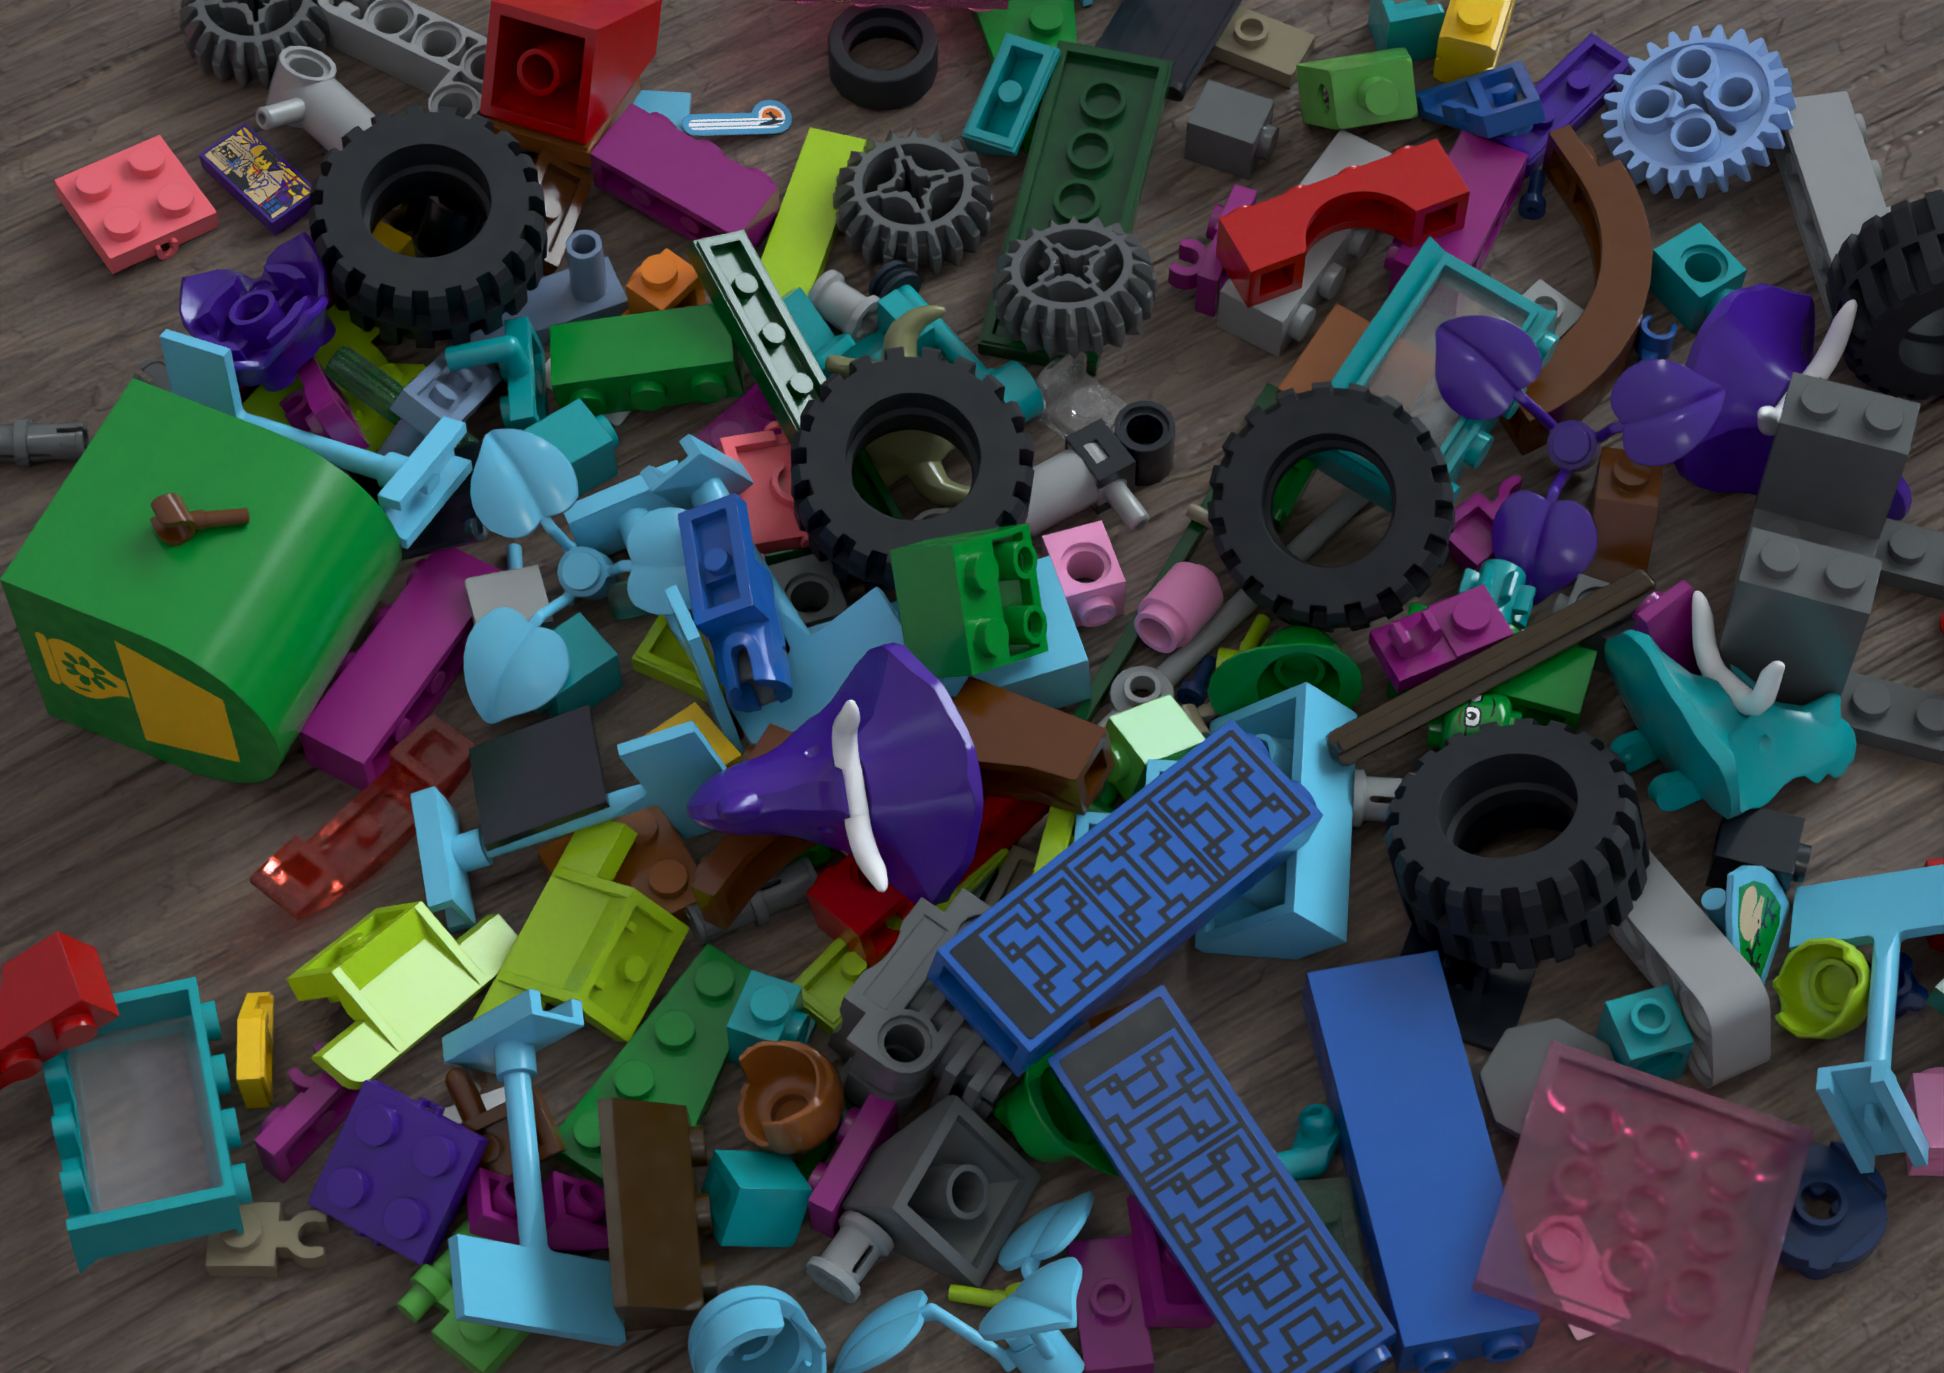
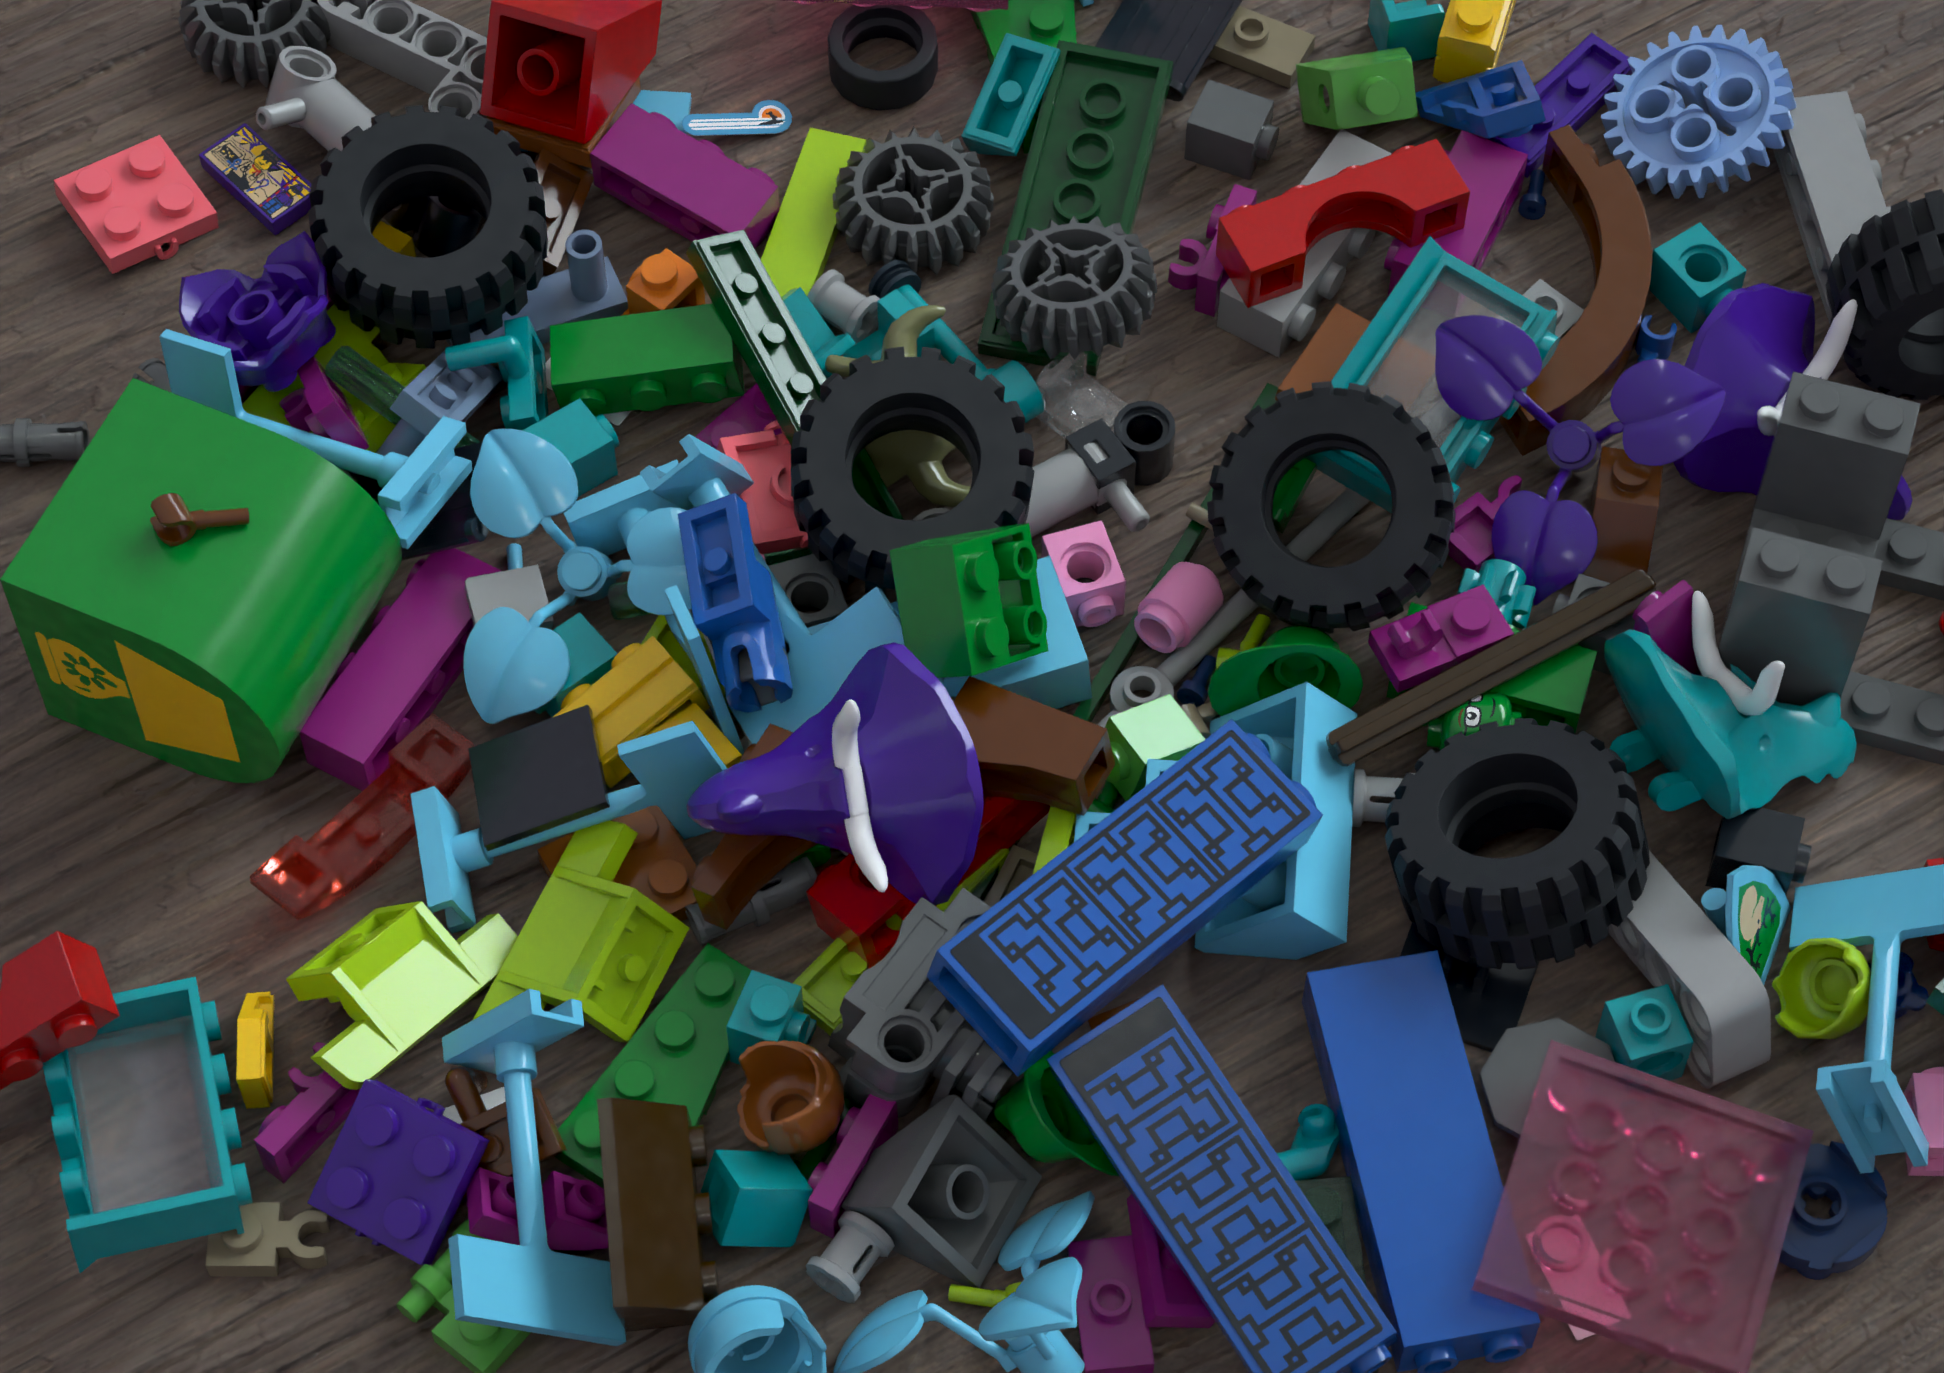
none -> yellow brick [553,636,710,788]

